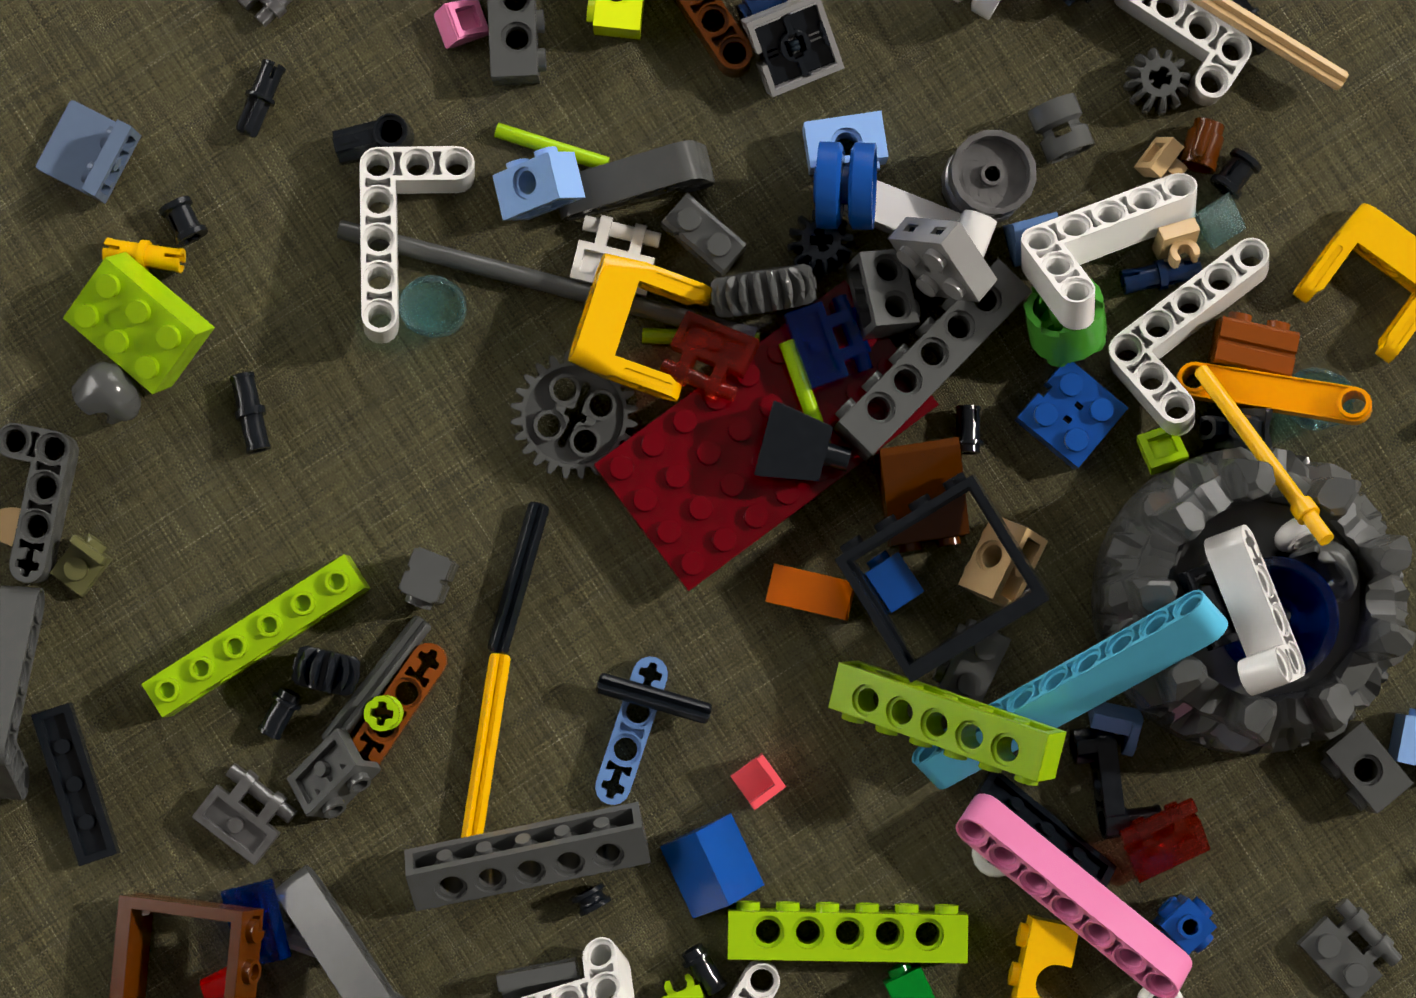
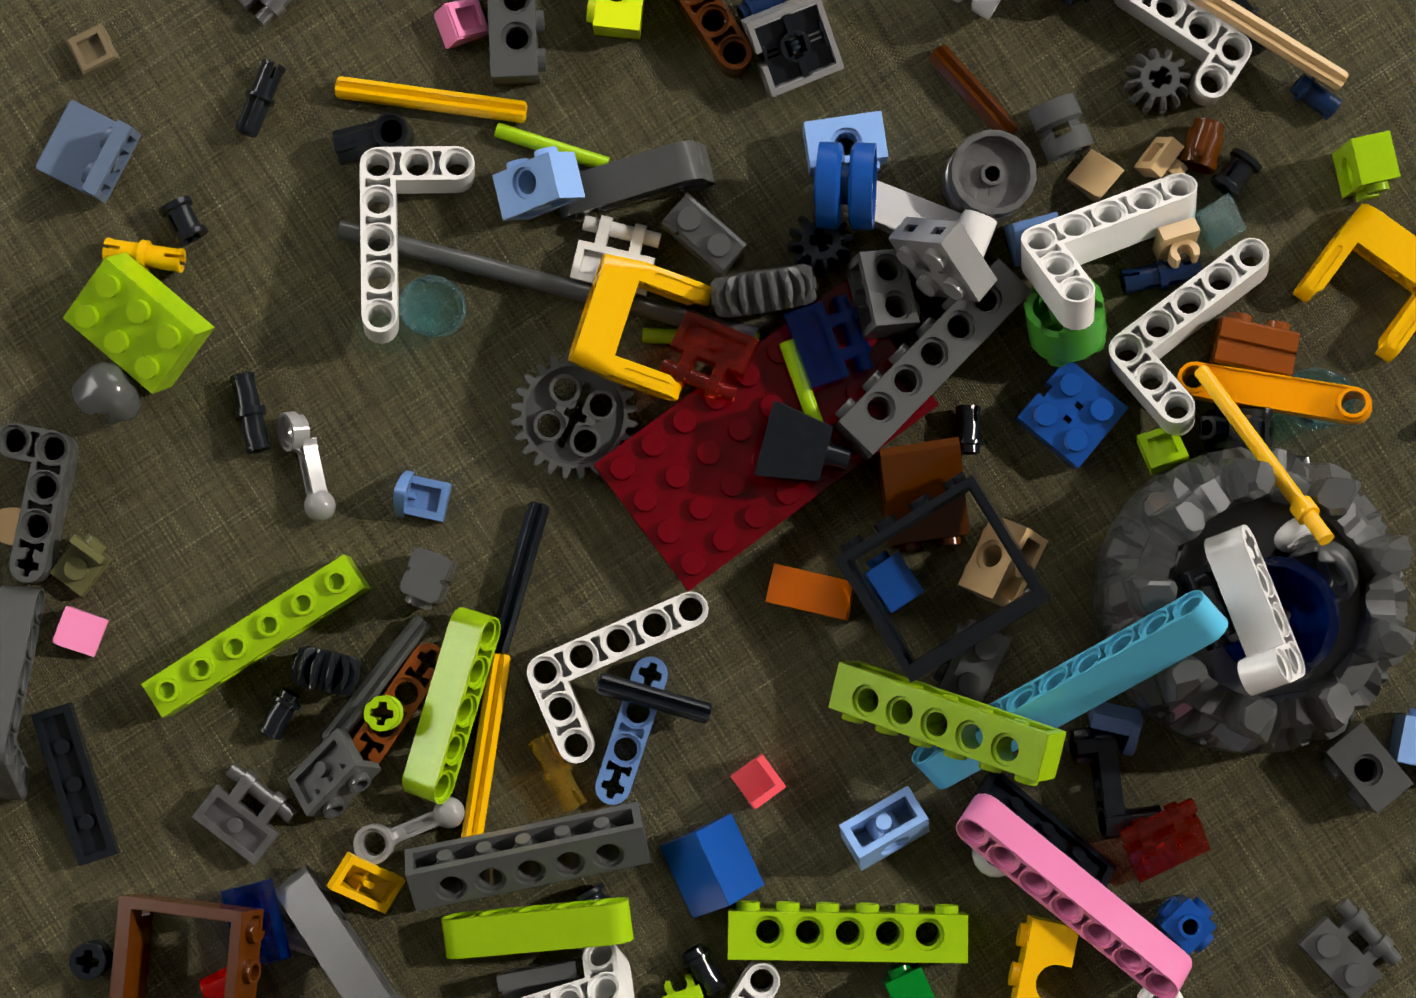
none -> bright pink slope [52,606,109,657]
none -> dark tan tile [66,23,121,77]
none -> black bush [69,939,113,980]
none -> light grey piece [277,411,336,521]
none -> yellow slope [326,852,406,914]
none -> yellow axle [335,76,528,123]
none -> light grey piece [353,797,465,864]
none -> medium blue tile [393,470,452,522]
none -> lime beam [402,607,501,805]
none -> lime beam [441,897,634,959]
none -> white beam [527,591,709,764]
none -> clear yellow pin [528,732,587,814]
none -> light blue brick [839,786,930,871]
none -> reddish brown axle [929,44,1019,135]
none -> tan slope [1066,149,1124,203]
none -> dark blue pin [1290,73,1342,120]
none -> lime brick [1332,130,1401,202]

